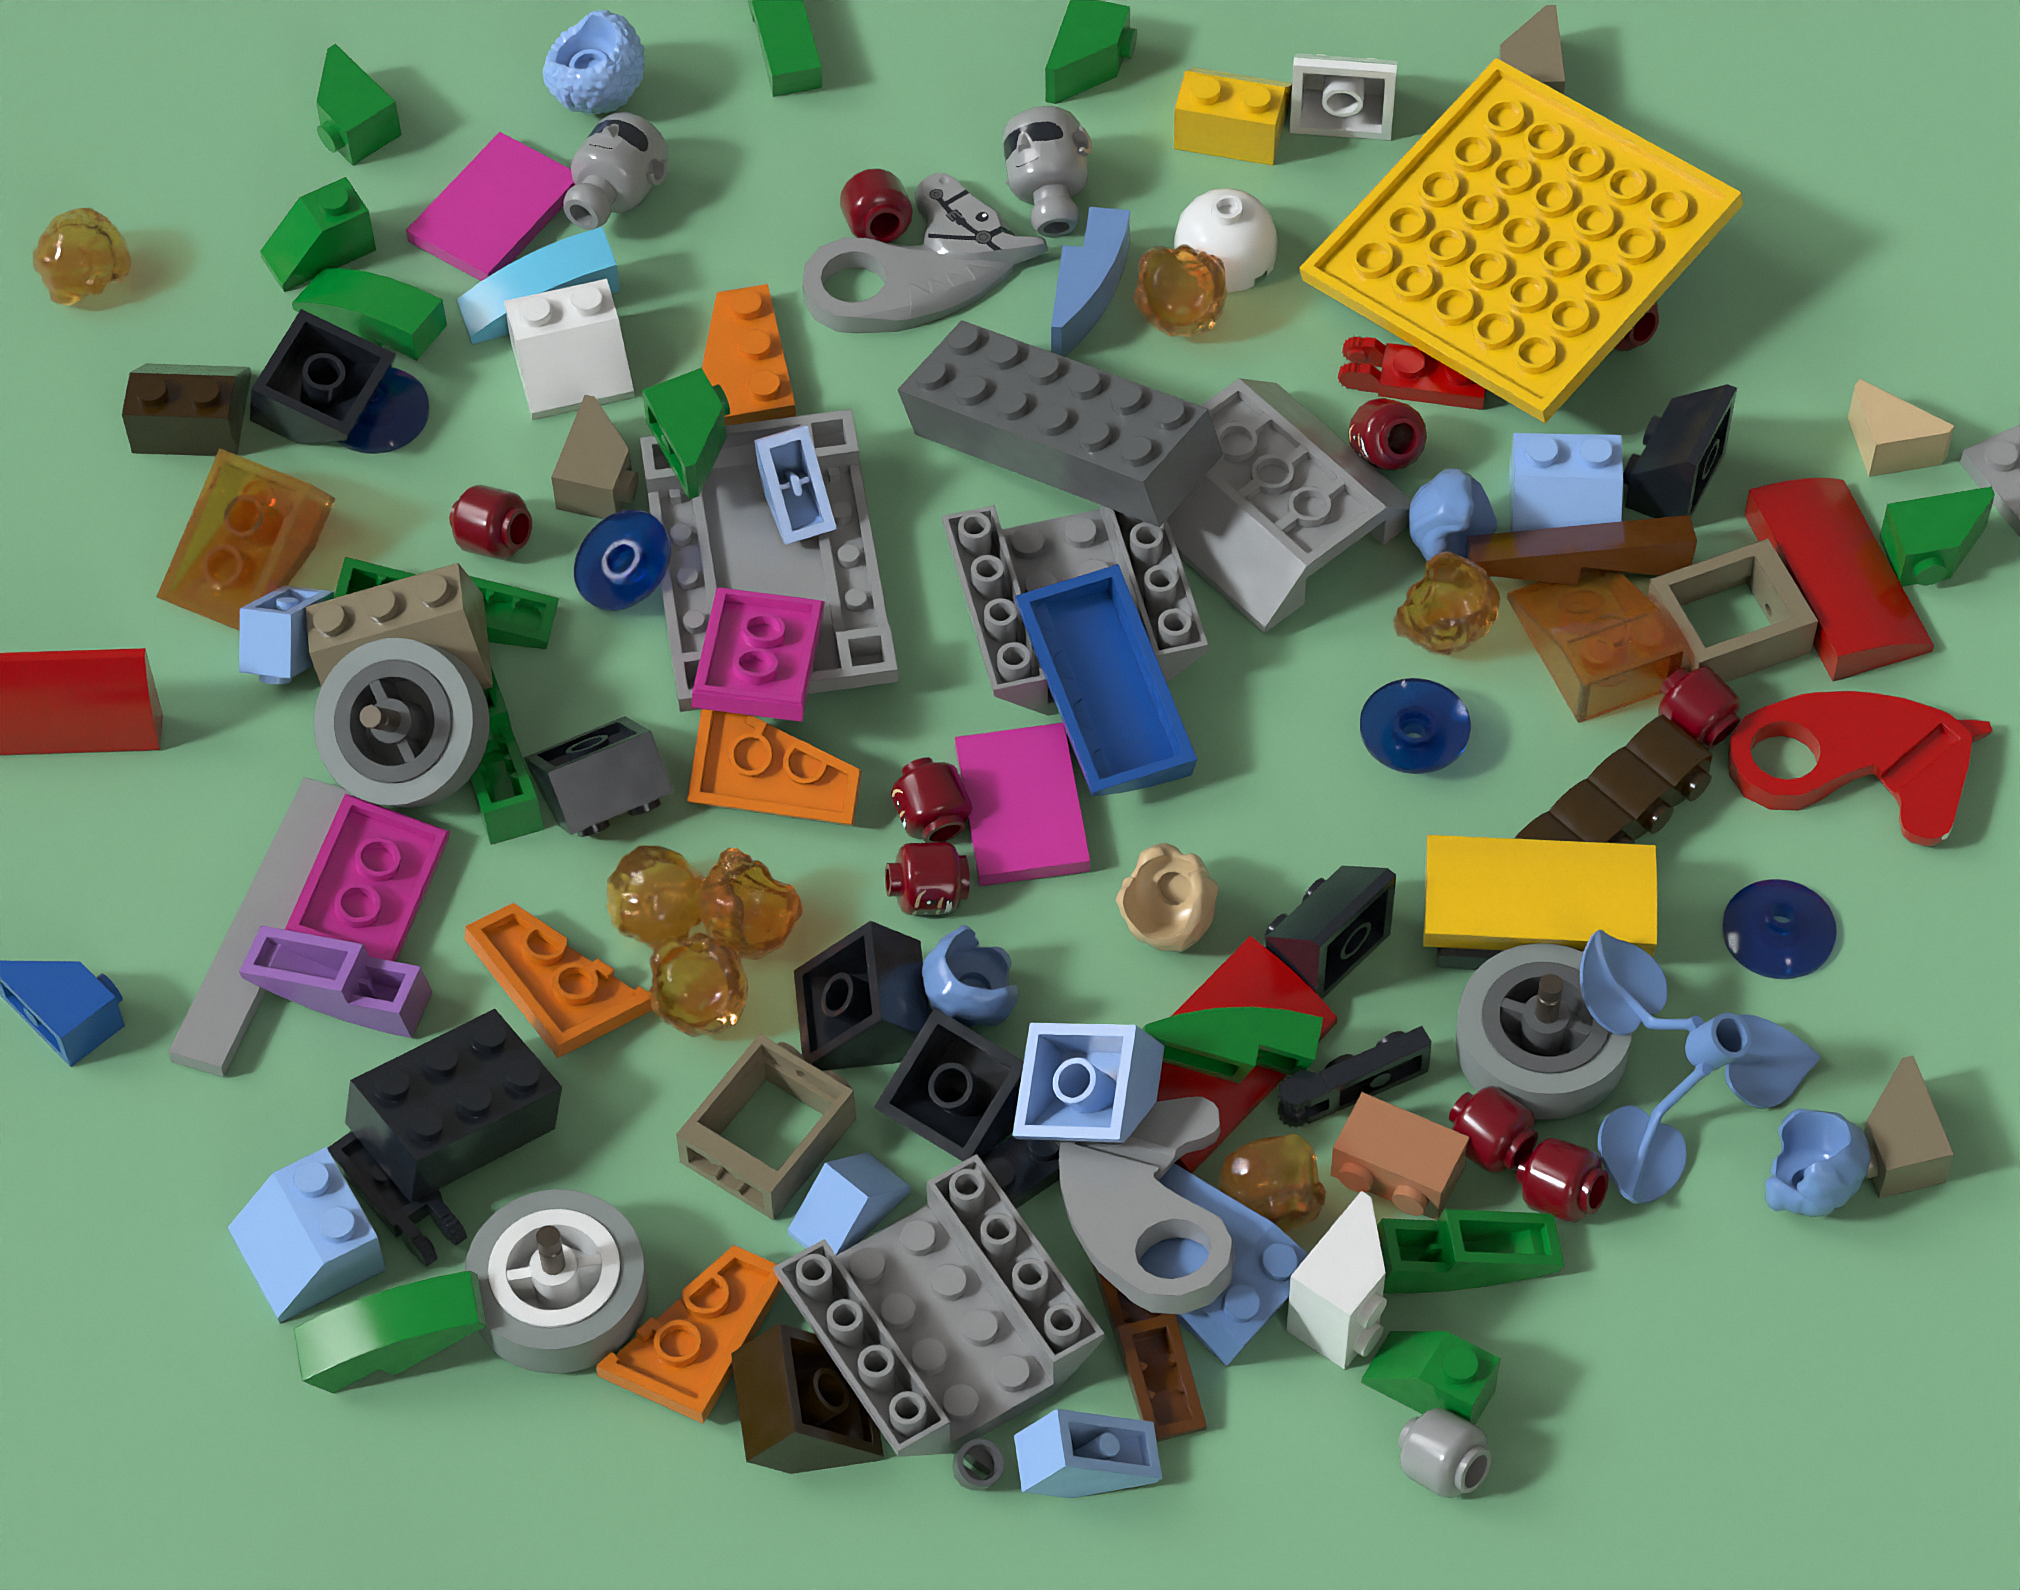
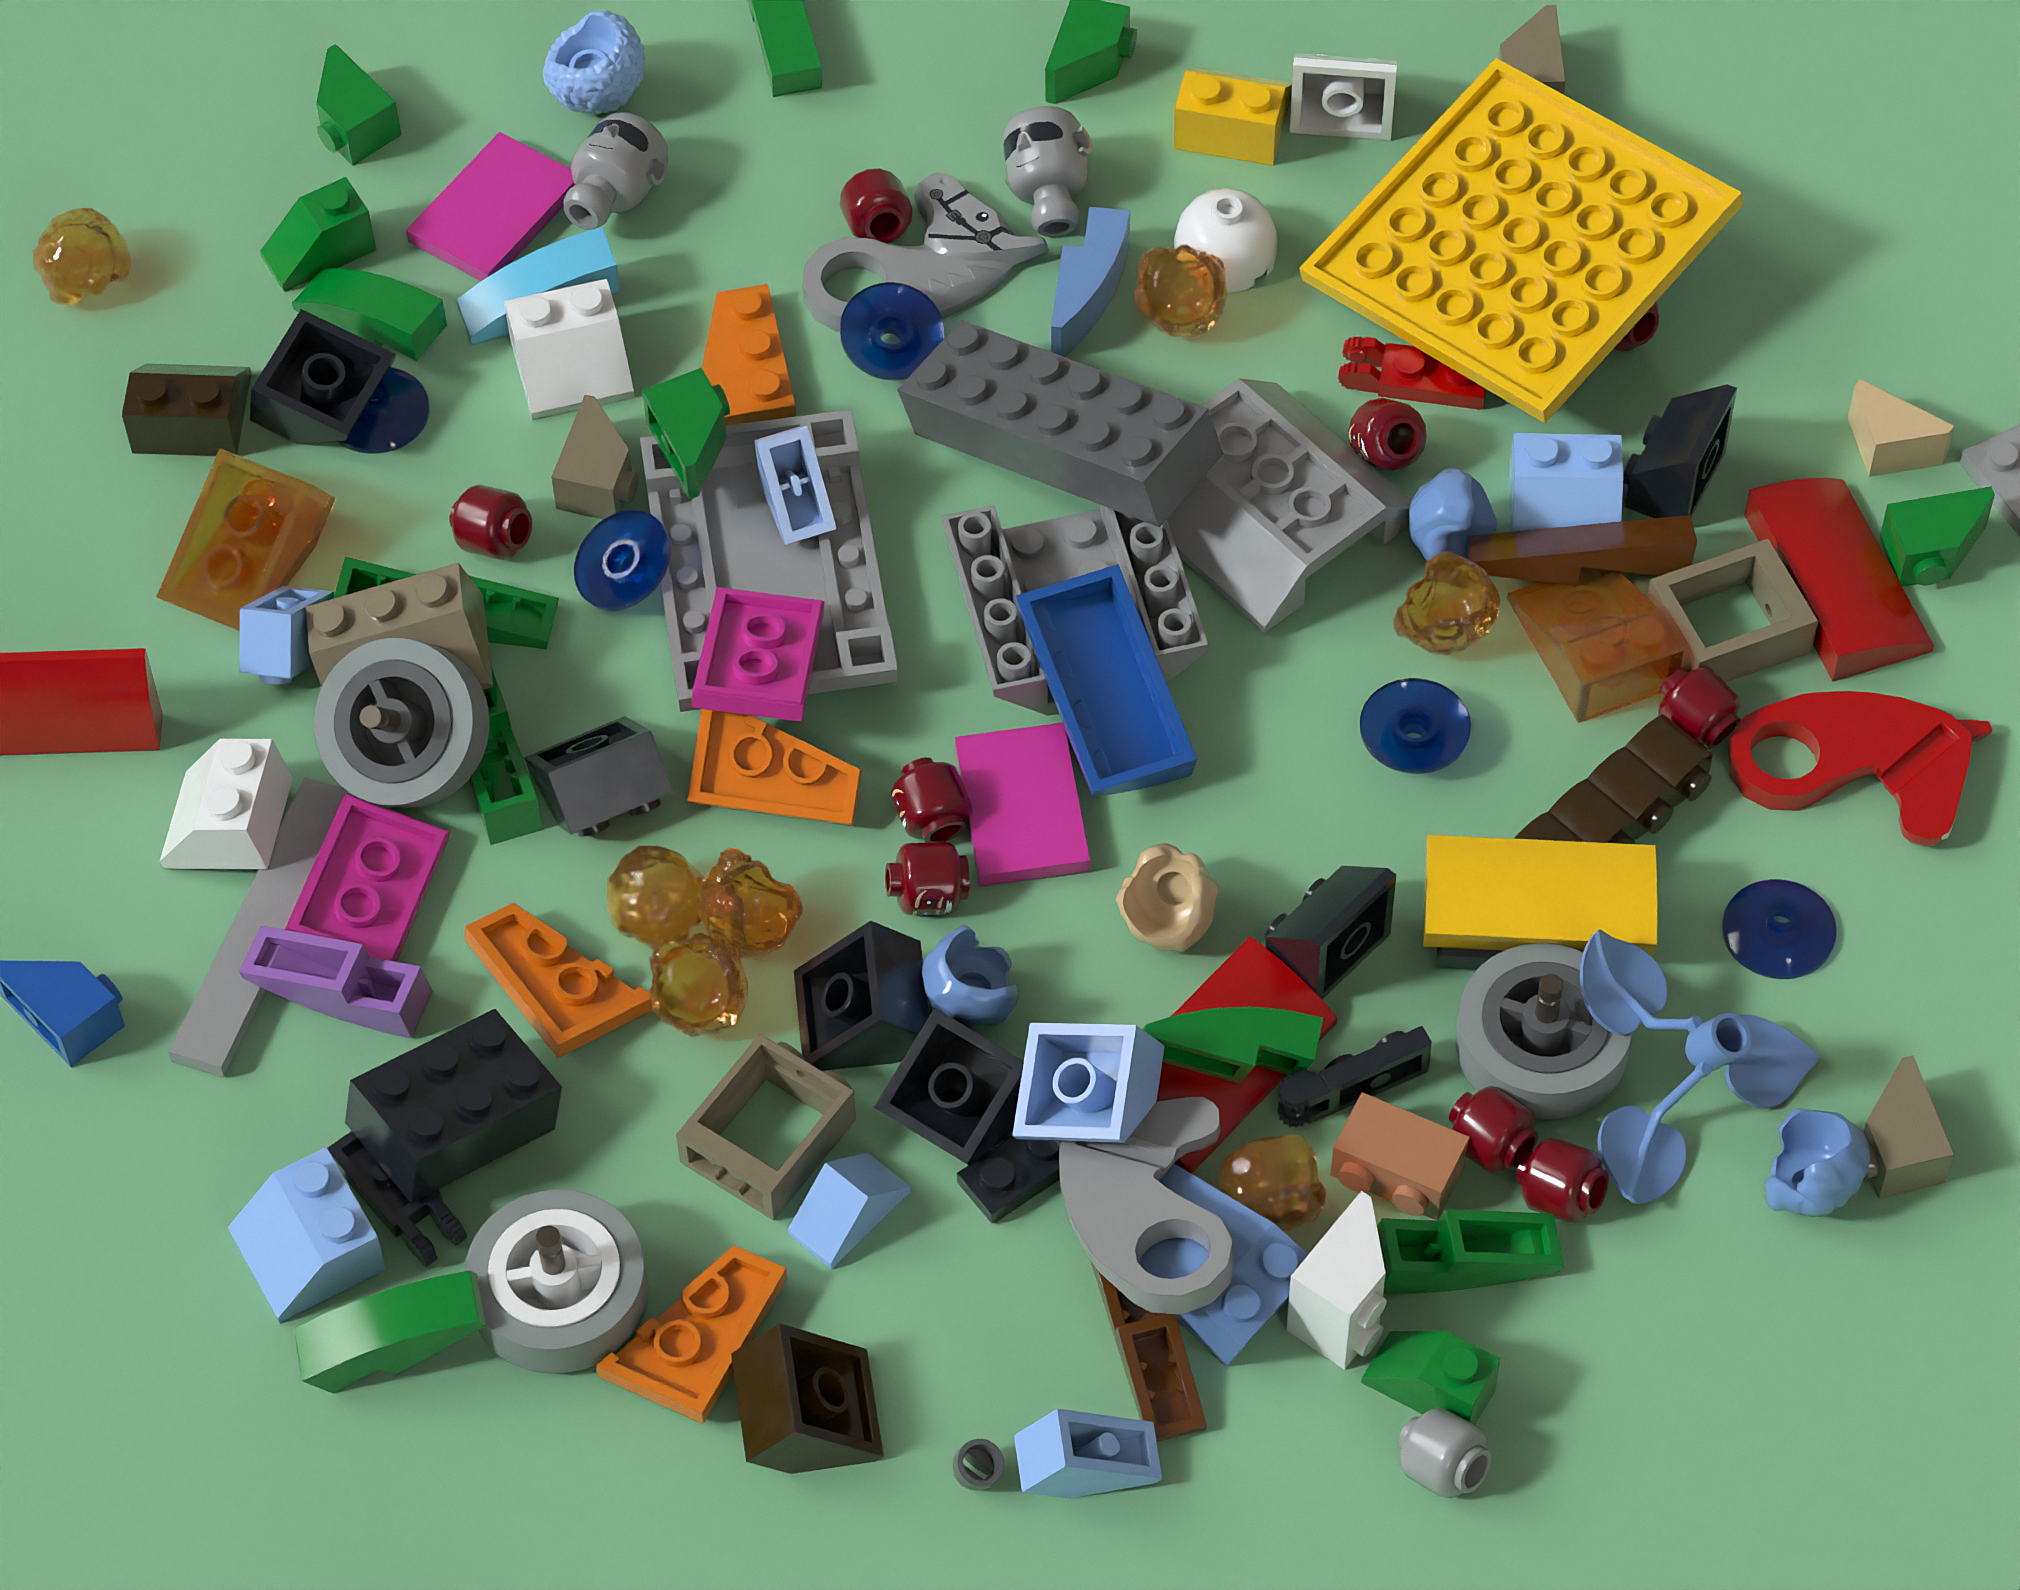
light grey slope [773,1154,1104,1457] -> none
none -> white slope [160,739,293,869]
none -> clear blue dish [839,282,944,381]

